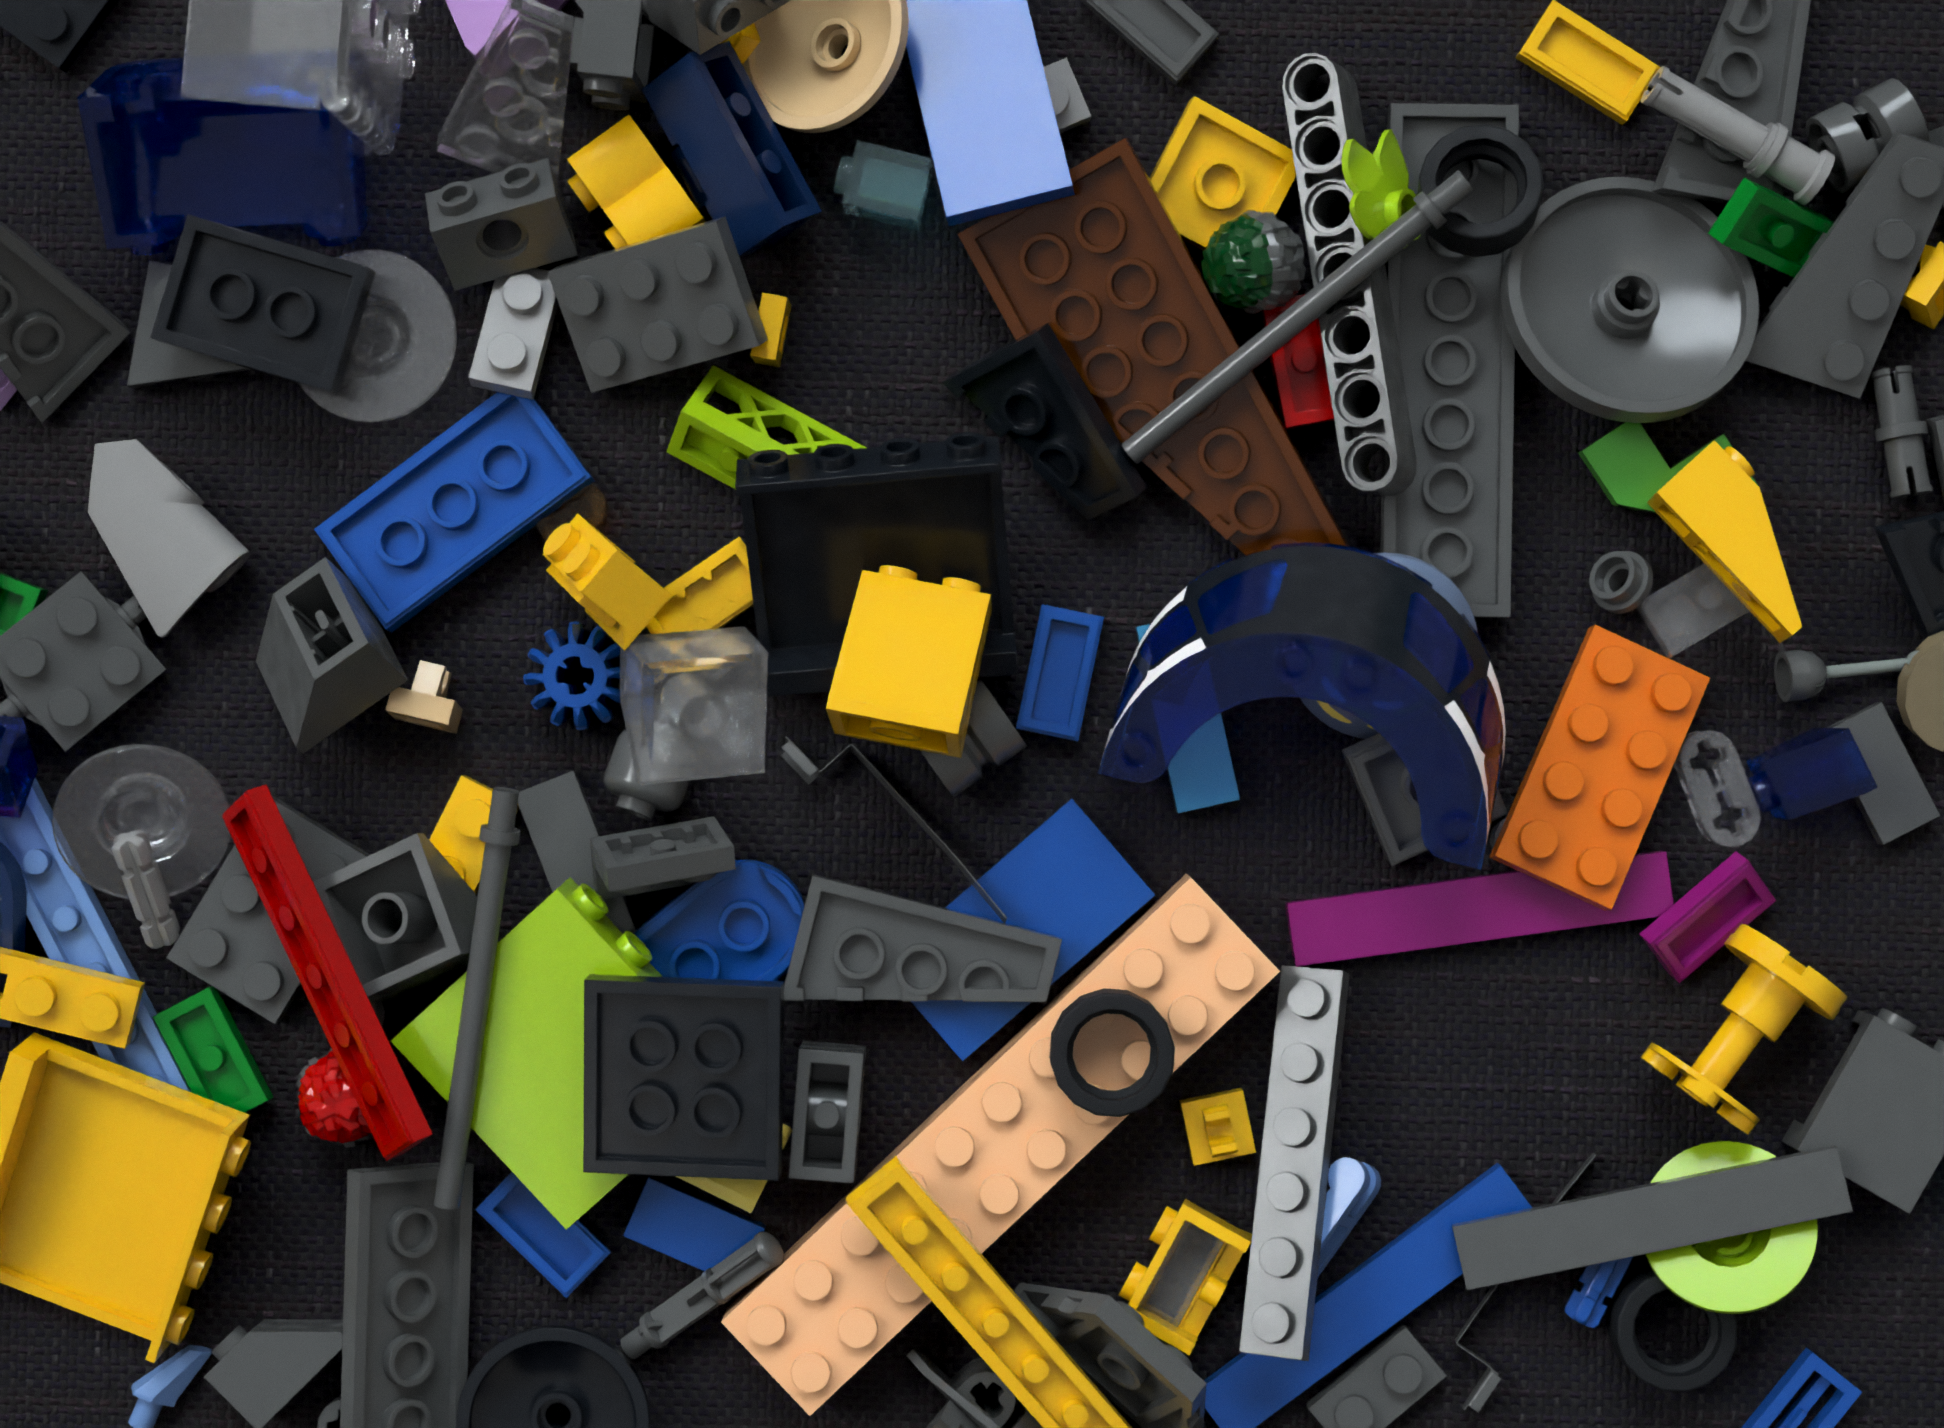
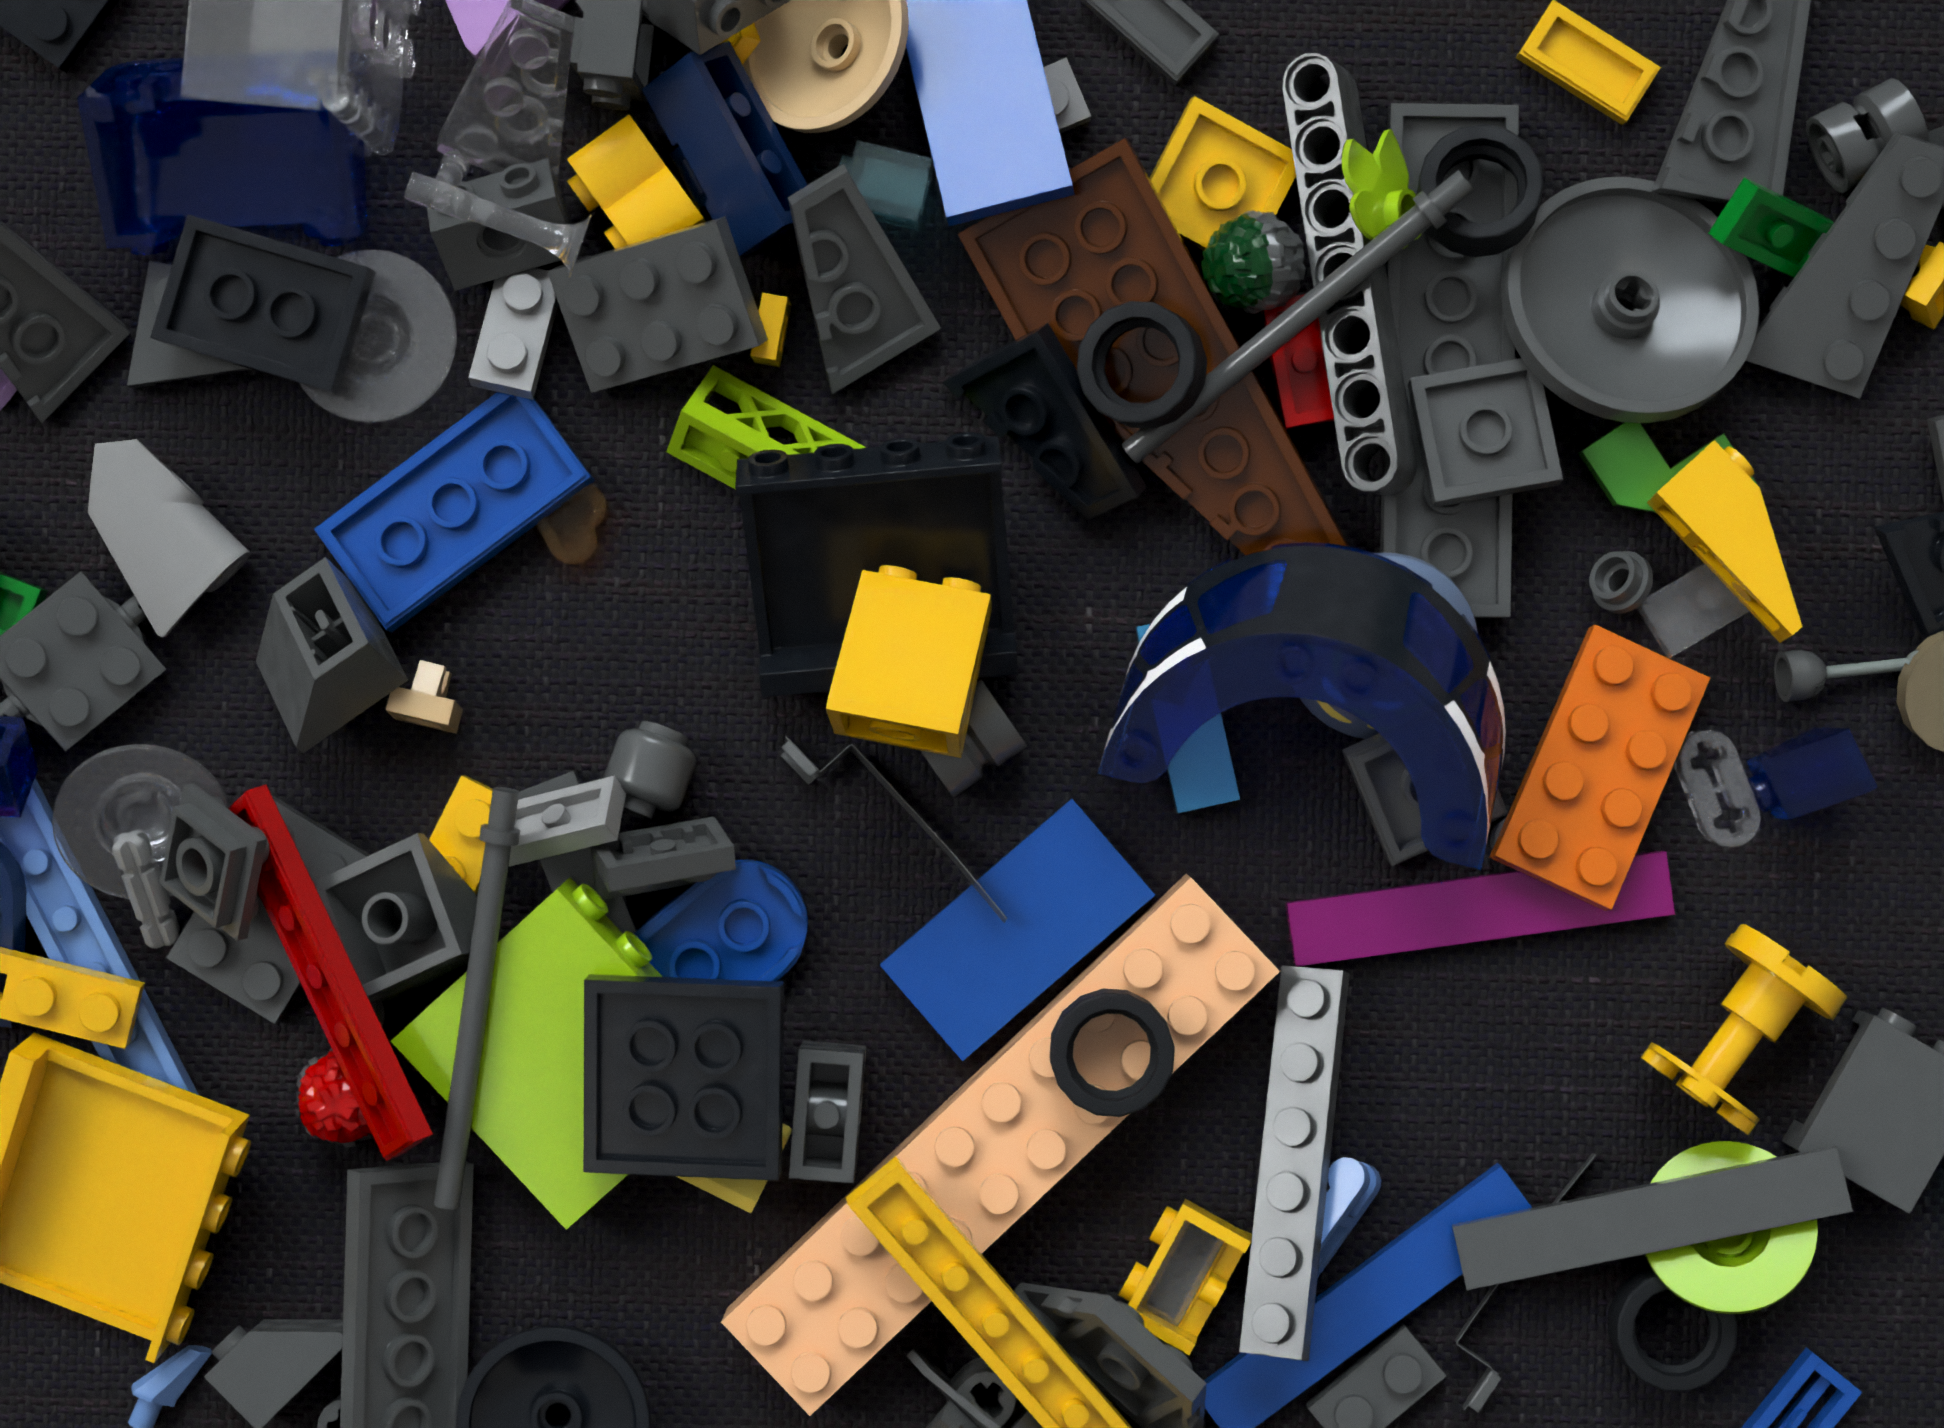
green plate [153,986,273,1113] -> none
blue tile [475,1172,611,1298] -> none
blue gear [523,621,634,730] -> none
yellow window [542,513,672,651] -> none
clear slope [620,627,768,785] -> none
dark grey piece [620,1231,784,1359] -> none
blue tile [623,1175,766,1271] -> none
yellow plate [646,537,754,661] -> none
dark grey wing [784,874,1062,1002] -> none
blue tile [1016,604,1104,741] -> none
yellow tile [1179,1088,1256,1166] -> none
blue axle [1565,1256,1635,1328] -> none
magenta tile [1639,851,1776,983] -> none
light grey pin [1641,66,1835,205] -> none
dark grey tile [1819,702,1940,845] -> none
dark grey pin [1870,365,1933,499] -> none
none -> dark grey piece [159,783,270,941]
none -> clear piece [404,150,592,279]
none -> light grey plate [509,775,626,867]
none -> dark grey wing [787,164,941,394]
none -> black tyre [1077,301,1207,429]
none -> dark grey plate [1407,358,1563,508]

